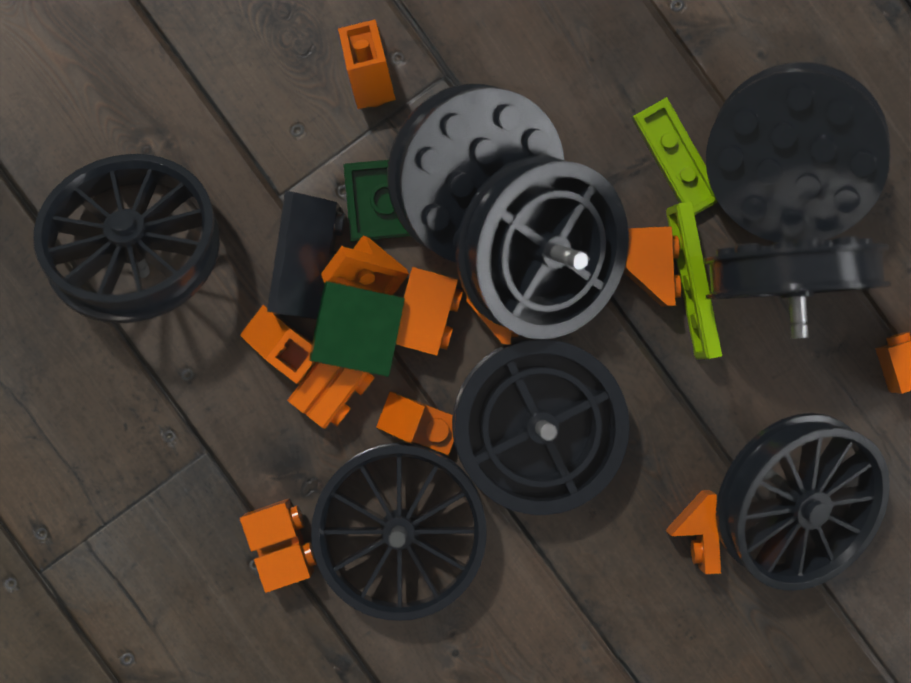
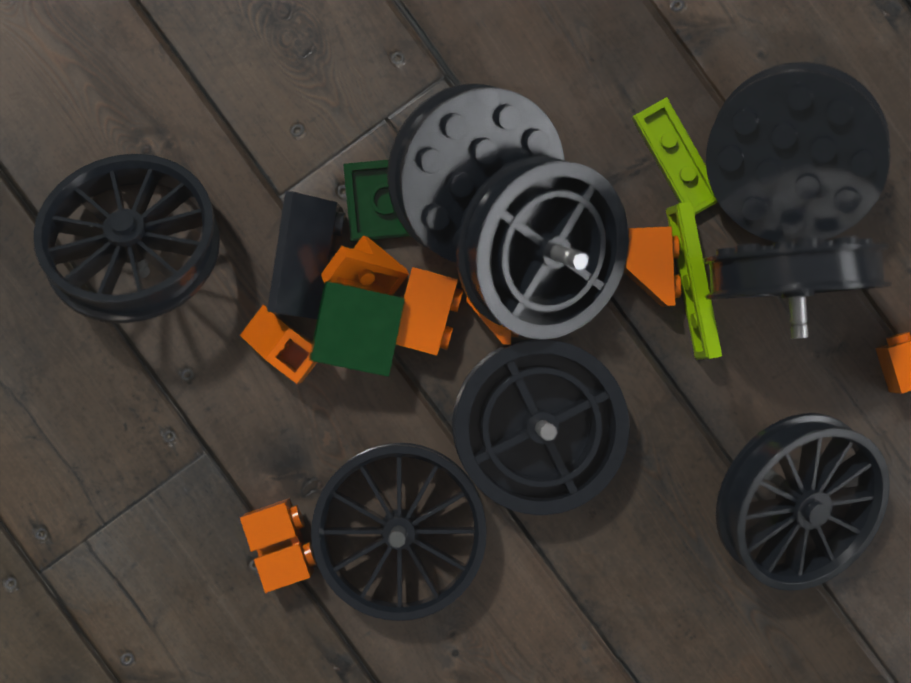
orange brick [287,362,375,429] -> none
orange slope [338,19,396,109] -> none
orange slope [376,391,454,455] -> none
orange slope [666,490,721,574] -> none

